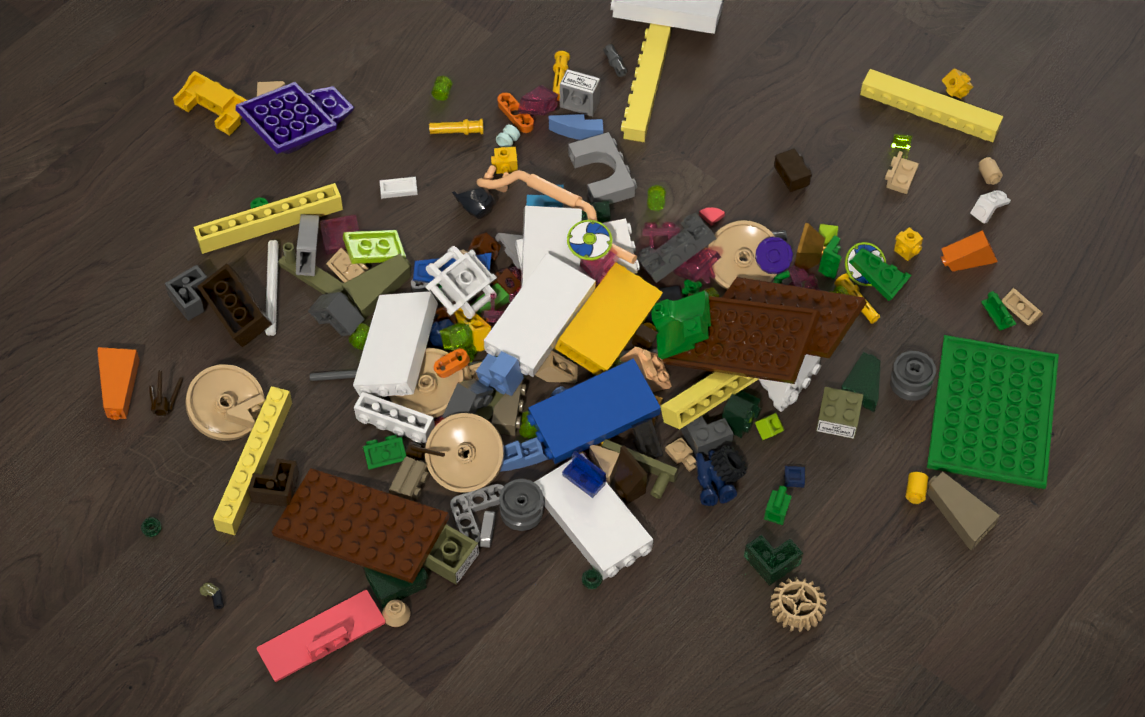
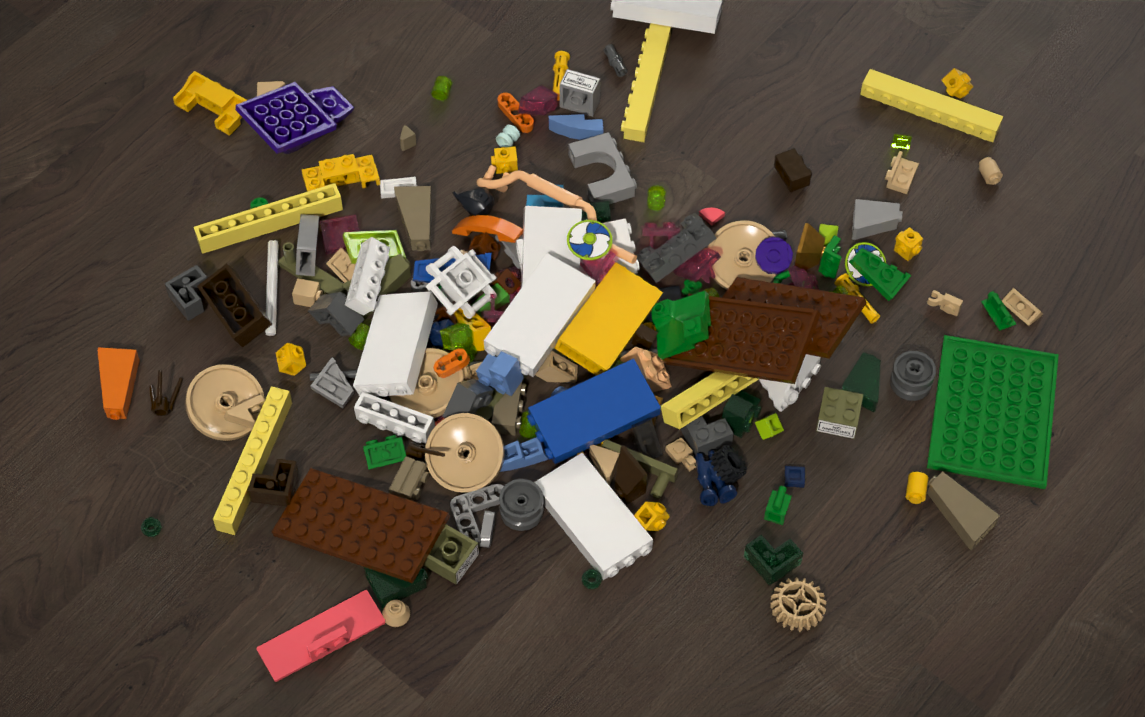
arm [200,583,224,609] -> none
yellow pin [429,118,484,135] -> none
clear blue panel [562,451,606,498] -> none
orange slope [941,230,998,272] -> none
white bracket [970,190,1011,224] -> none
none -> yellow brick [276,343,306,376]
none -> tan brick [292,278,323,307]
none -> yellow bracket [302,154,380,192]
none -> light grey wing [311,358,354,408]
none -> white brick [345,237,390,316]
none -> dark tan slope [394,186,432,251]
none -> dark tan slope [400,126,417,151]
none -> orange slope [452,215,523,243]
none -> yellow brick [634,502,670,531]
none -> light grey slope [852,199,903,240]
none -> tan plate [927,290,963,316]

